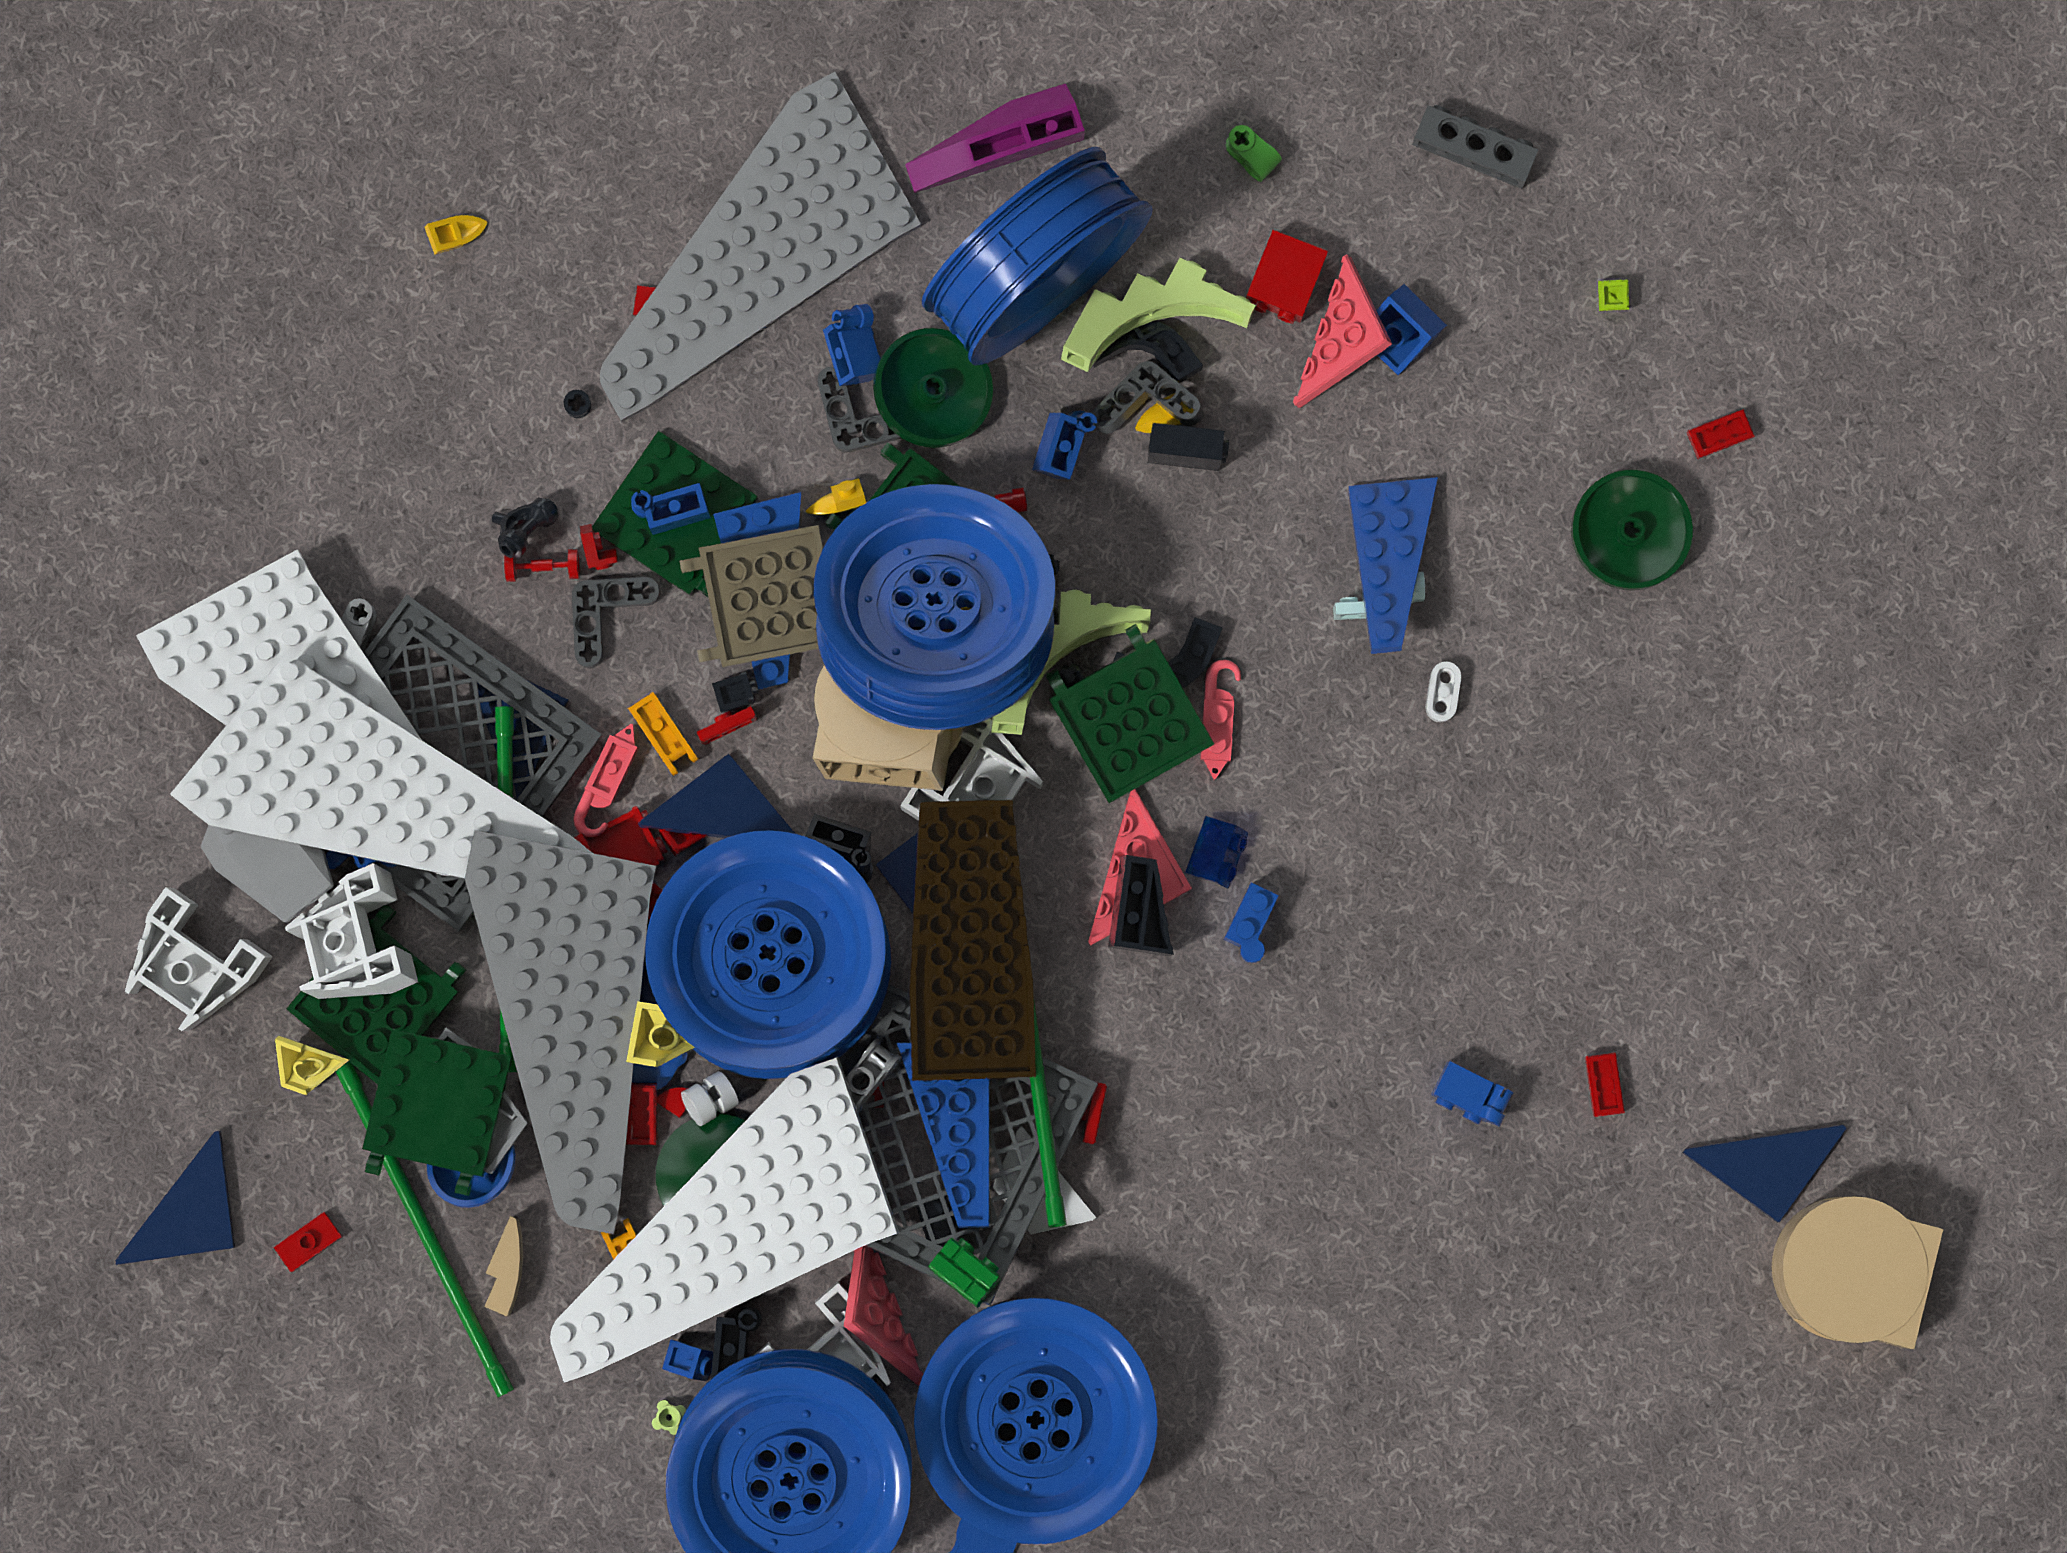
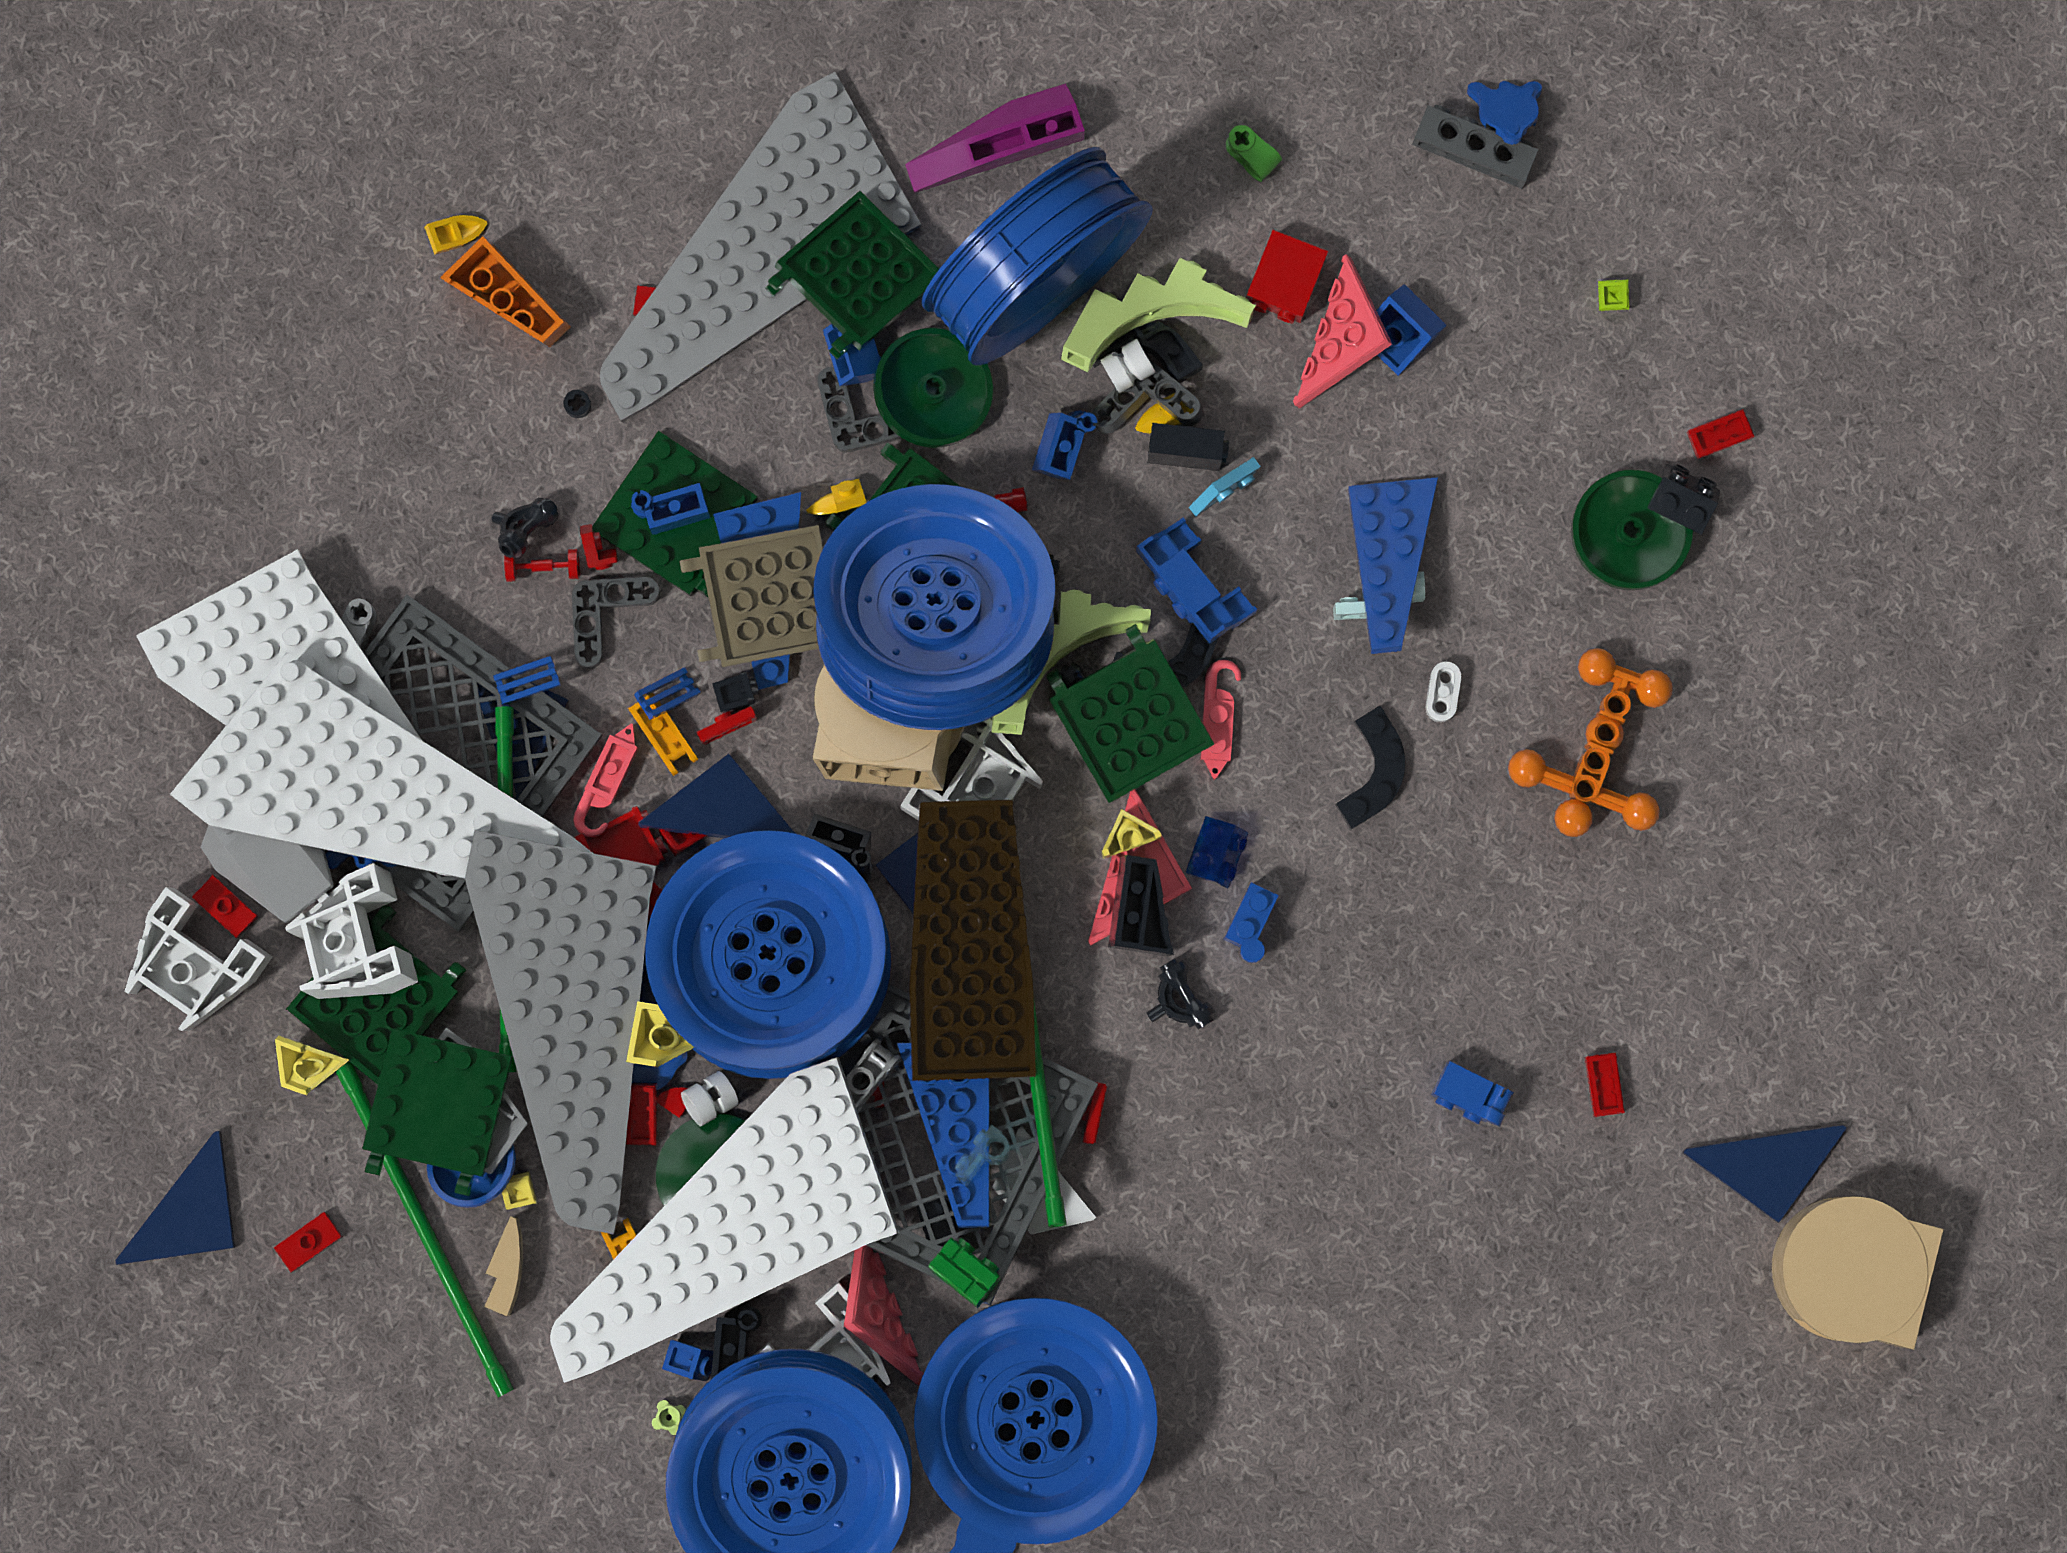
none -> red plate [192,875,258,939]
none -> orange wedge [440,236,571,347]
none -> blue tile [493,656,561,705]
none -> light yellow tile [502,1172,536,1210]
none -> blue tile [634,667,701,720]
none -> dark green plate [765,191,939,360]
none -> clear light blue plate [954,1125,1010,1187]
none -> white wheel [1100,339,1156,393]
none -> light yellow slope [1101,809,1162,859]
none -> blue bracket [1136,517,1257,644]
none -> black piece [1146,958,1215,1030]
none -> medium azure wing [1189,457,1261,517]
none -> black plate [1335,706,1406,830]
none -> blue tile [1467,81,1542,145]
none -> orange piece [1508,648,1673,837]
none -> black bracket [1647,463,1720,535]

